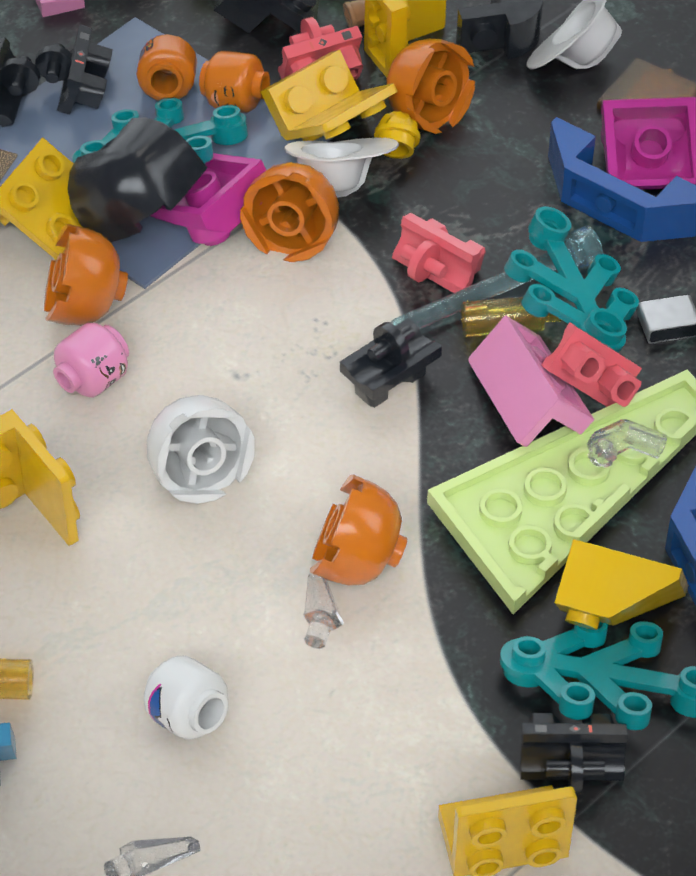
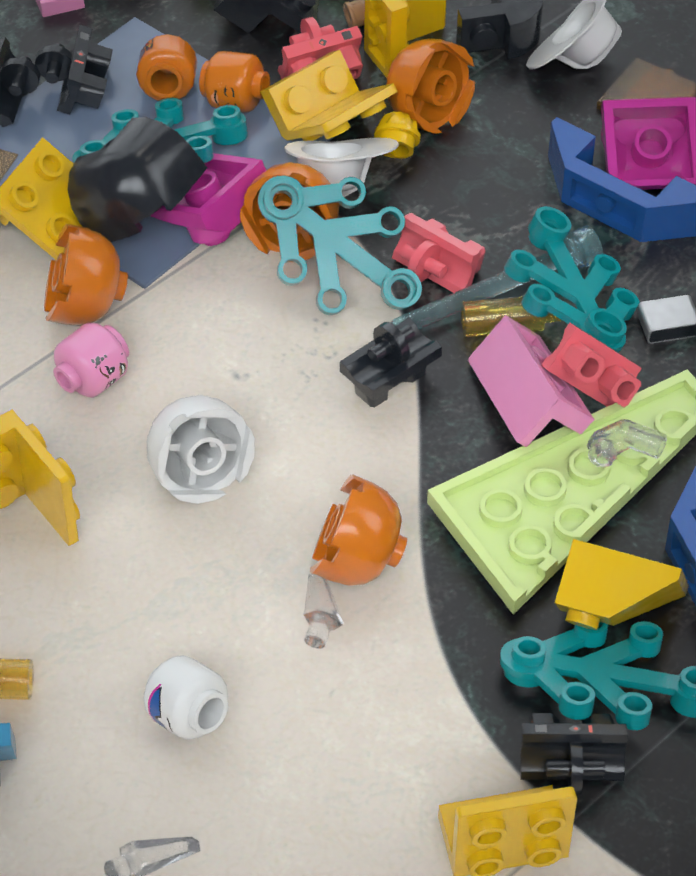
none -> teal plant [258,176,422,315]

